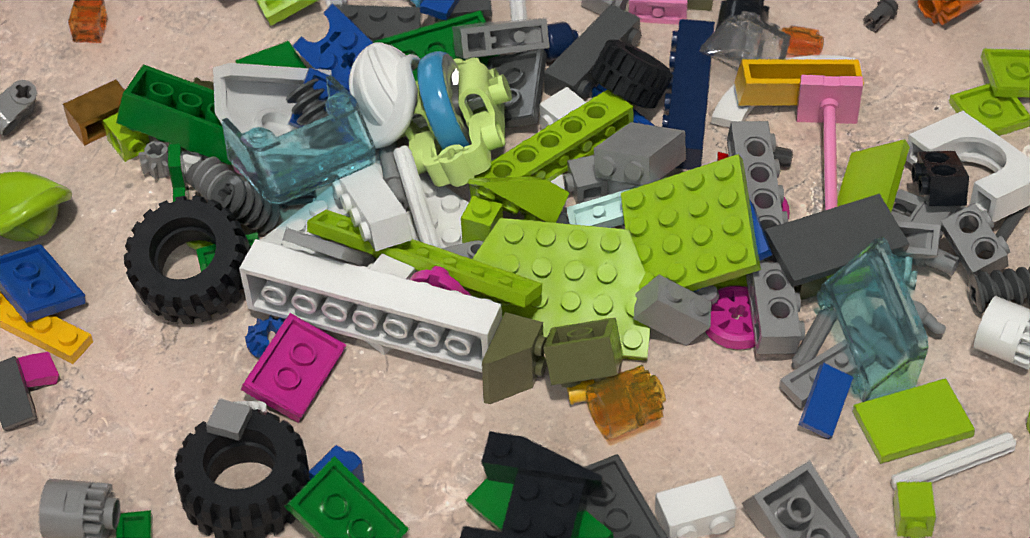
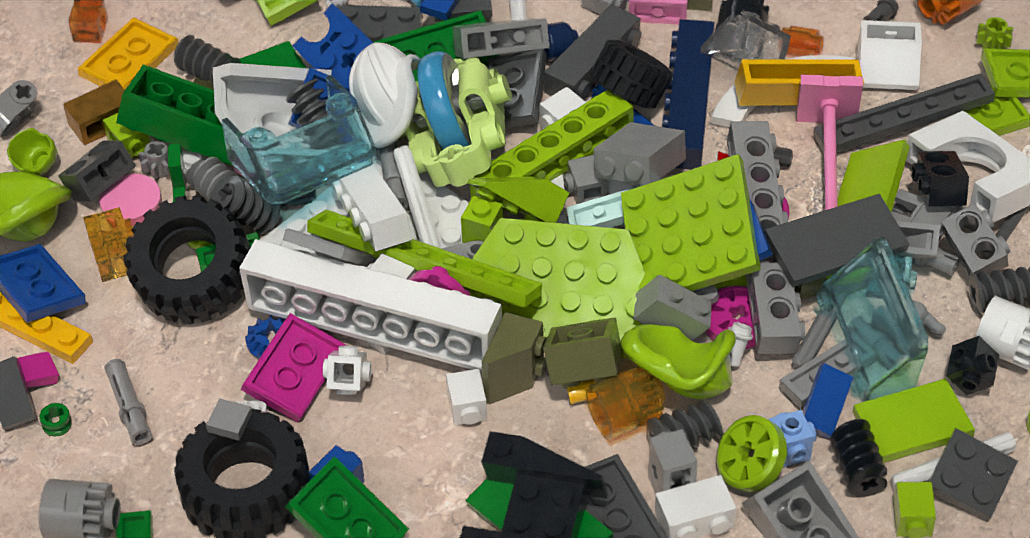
none -> lime hair [7,128,58,175]
none -> green bush [39,403,72,437]
none -> dark grey brick [58,141,136,201]
none -> yellow tile [77,17,179,89]
none -> clear yellow brick [83,207,134,282]
none -> bright pink tile [99,173,162,226]
none -> light grey pin [104,359,152,445]
none -> dark grey piece [174,35,241,82]
none -> white brick [323,346,372,395]
none -> white brick [446,369,487,426]
none -> lime piece [621,324,736,399]
none -> dark grey piece [647,400,724,448]
none -> light grey brick [648,429,697,493]
none -> lime wheel [716,415,787,492]
none -> white pin [728,322,753,367]
none -> light blue brick [769,410,817,468]
none -> dark grey plate [813,73,995,153]
none -> black piece [830,419,888,497]
none -> white slope [858,20,922,90]
none -> dark grey plate [928,428,1018,522]
none -> black brick [946,336,999,395]
none -> lime gear [976,17,1013,49]

